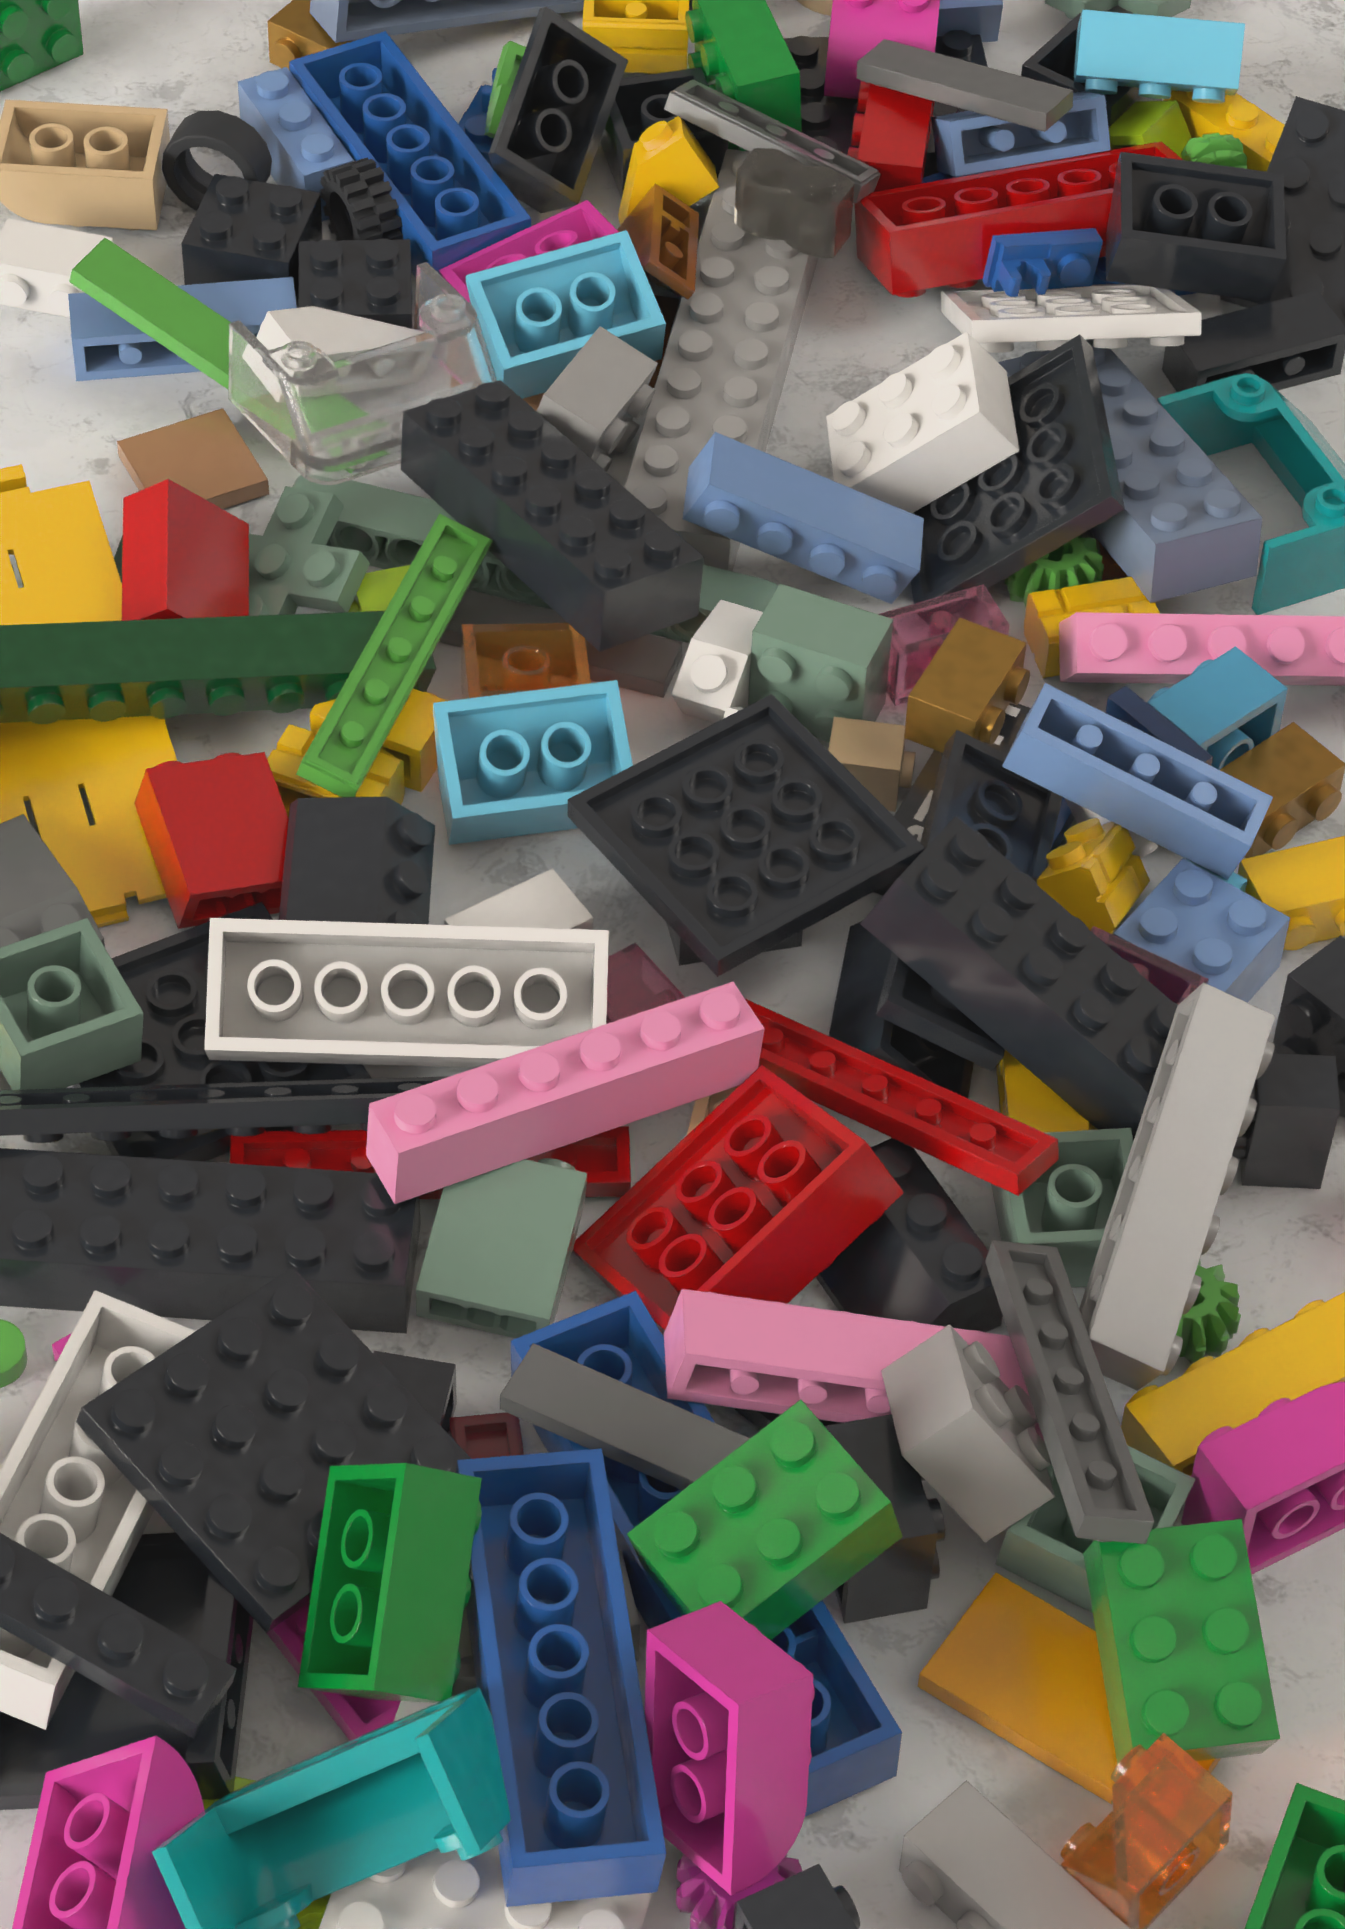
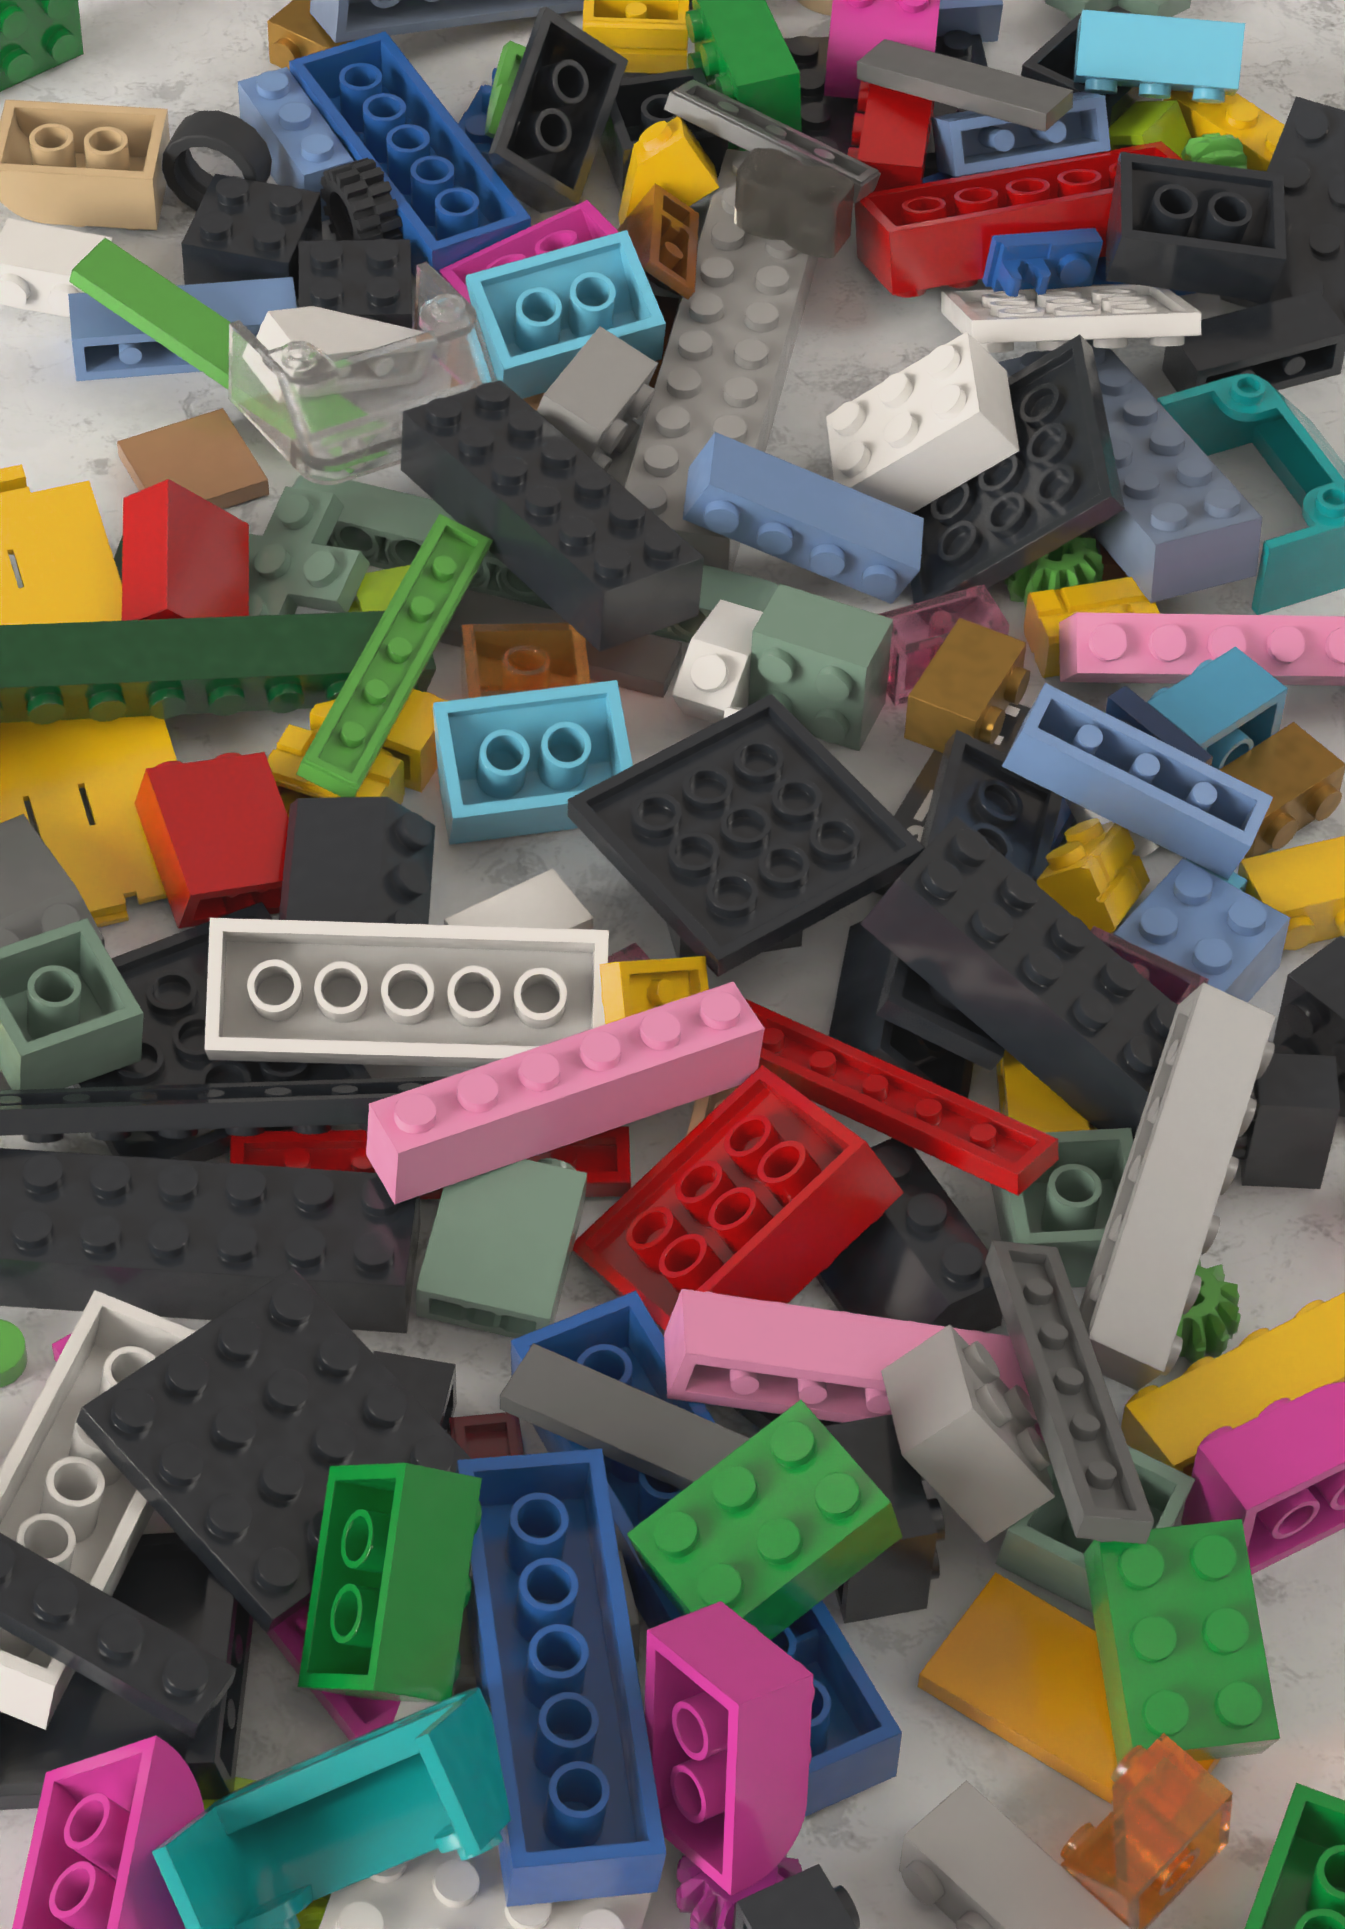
tan brick [828,717,916,812] -> none
none -> yellow plate [599,956,709,1024]

